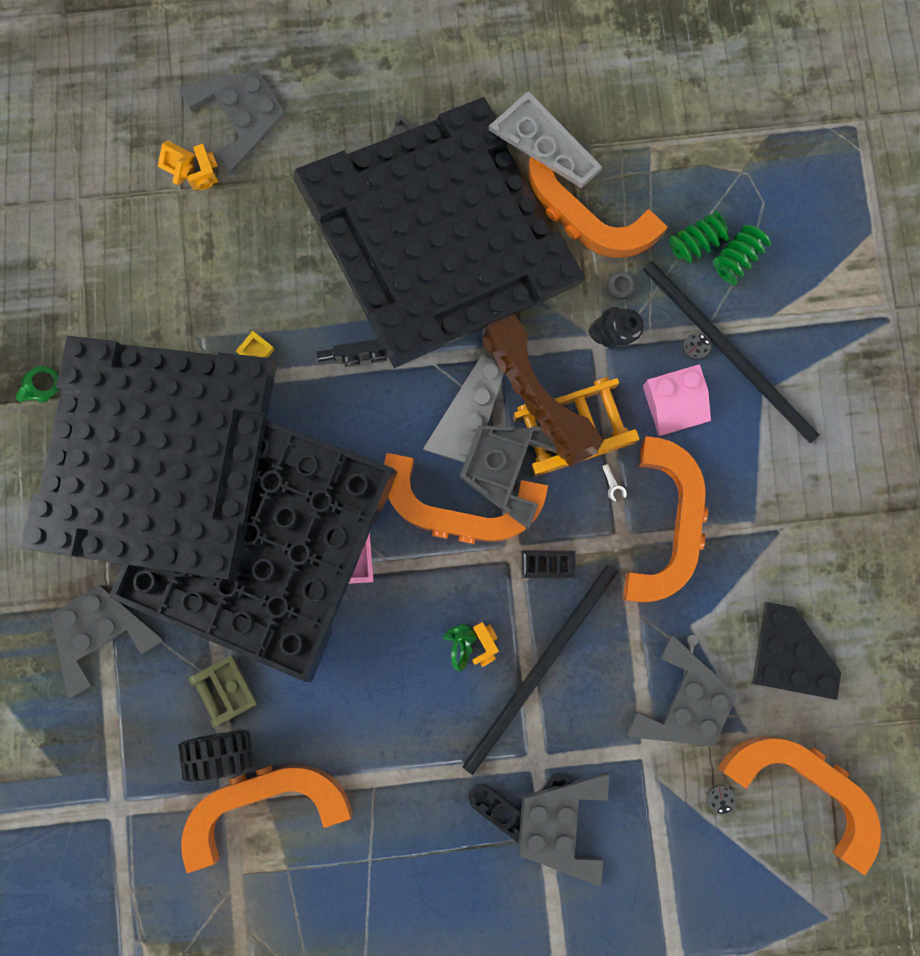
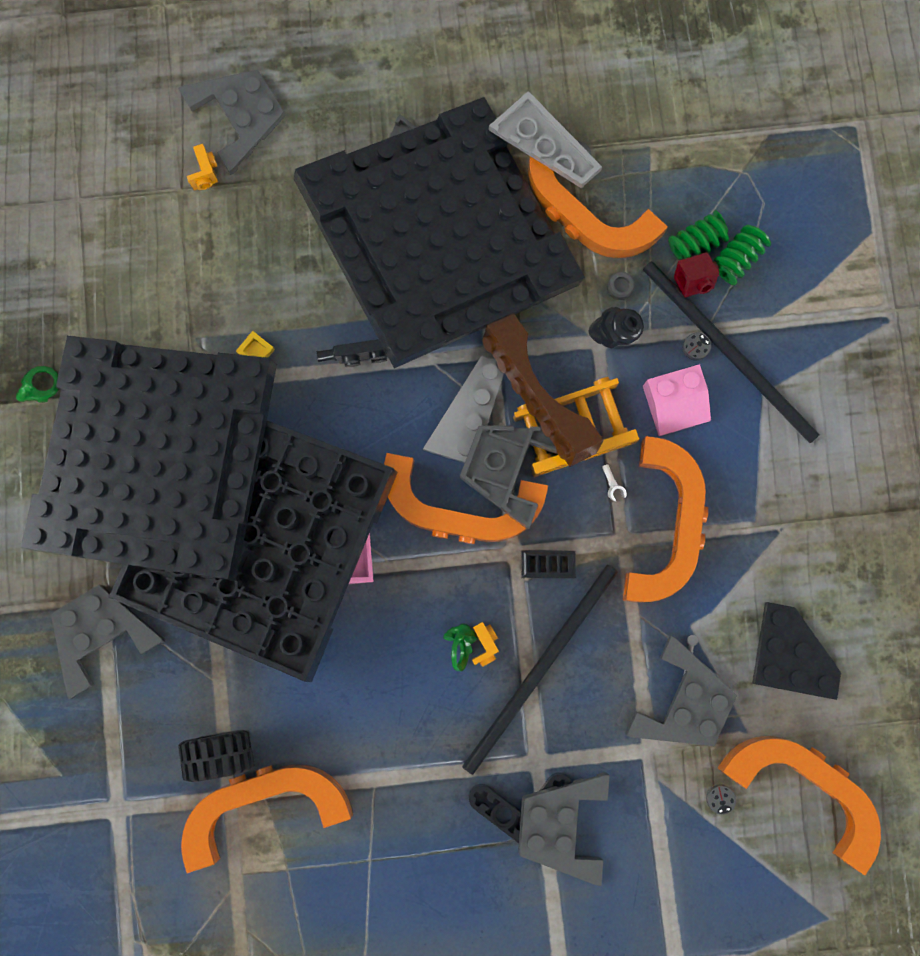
light orange bracket [158,140,195,185] -> none
olive plate [188,655,258,728] -> none
none -> dark red brick [674,252,719,298]

